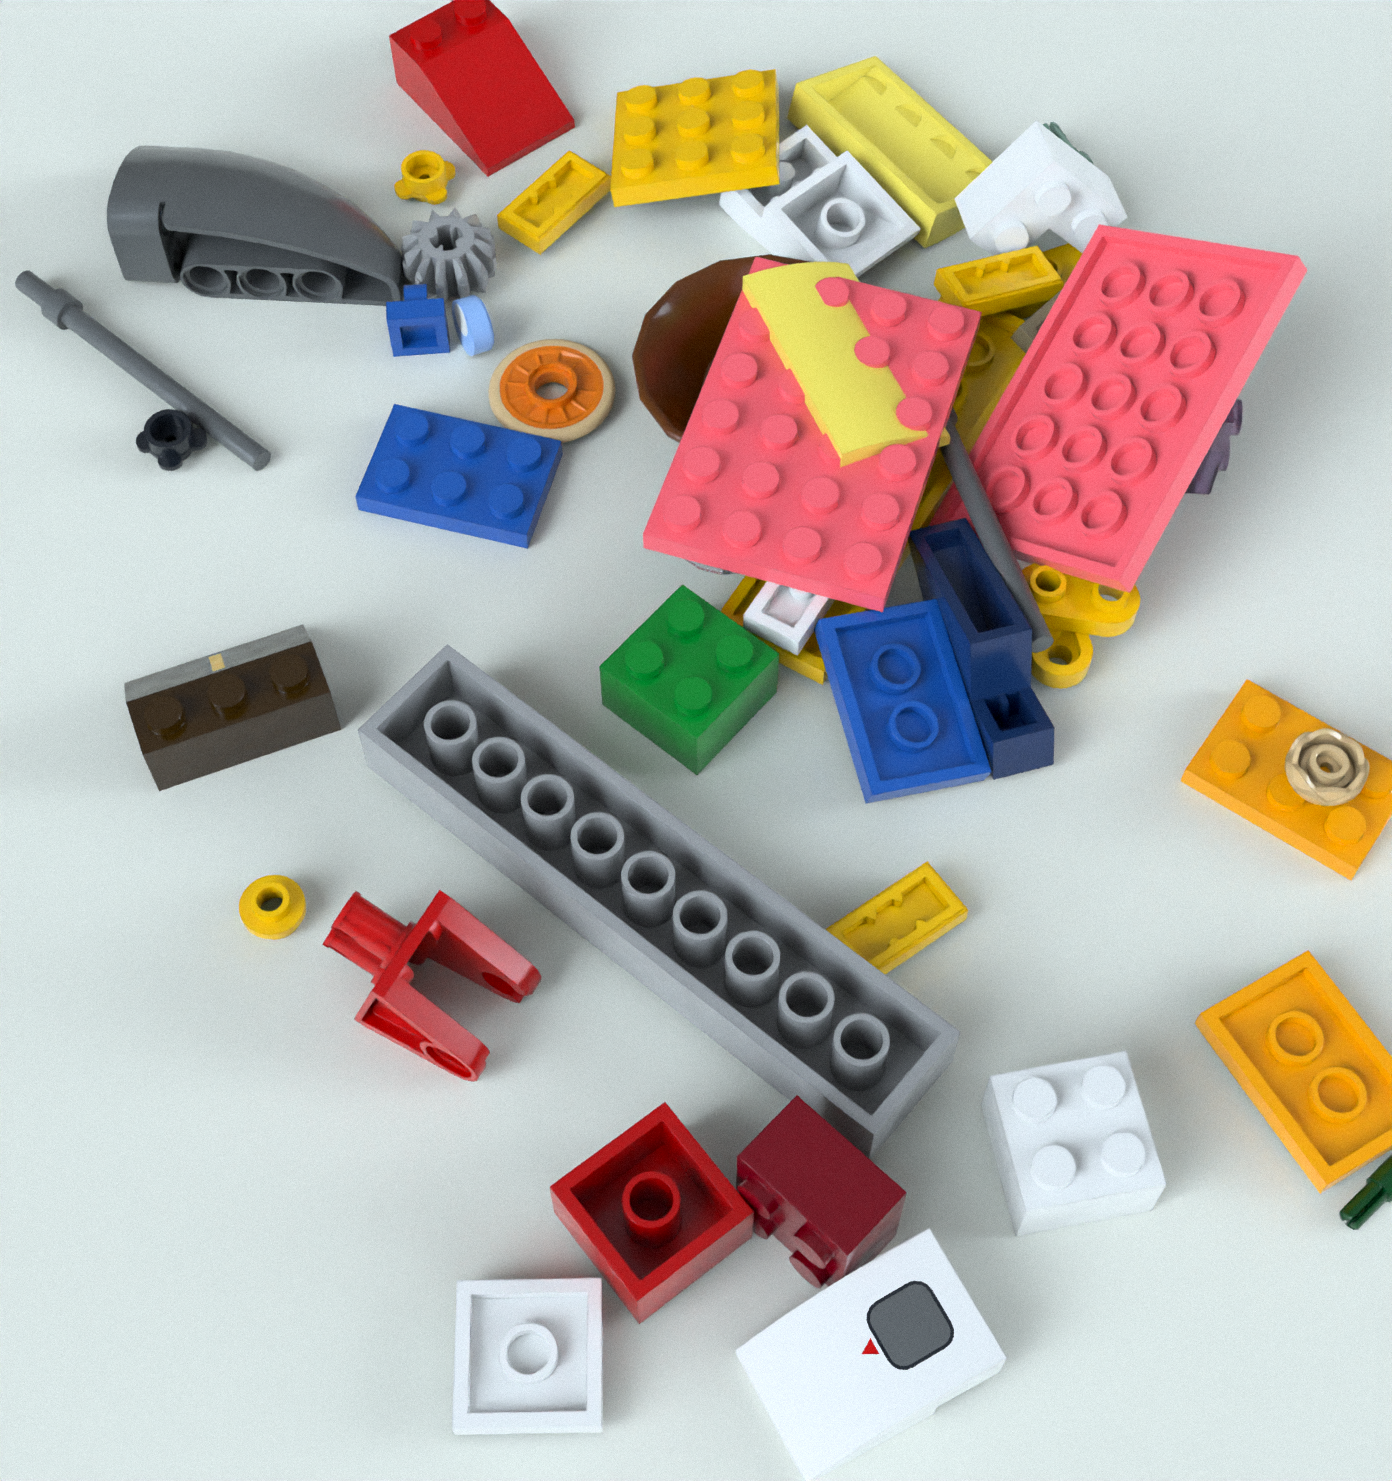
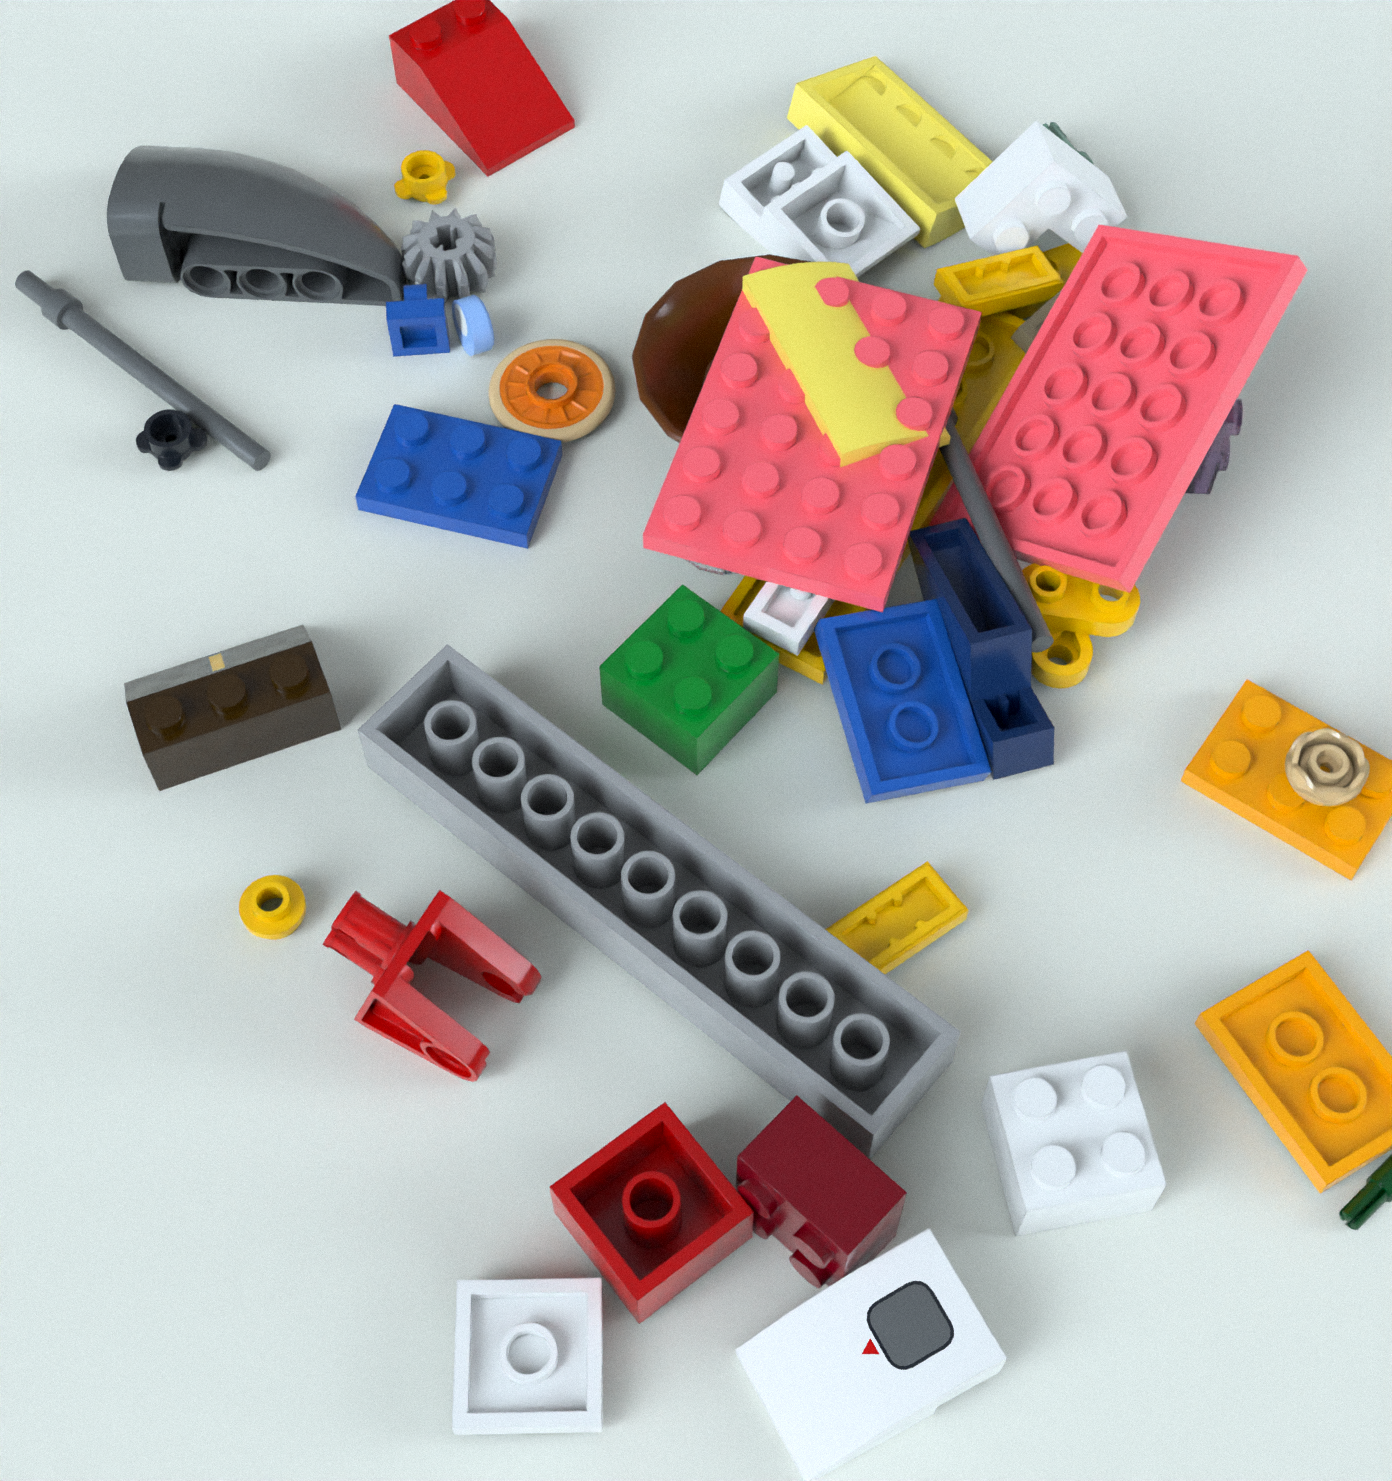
yellow plate [497,150,611,255] -> none
yellow plate [610,69,780,207] -> none

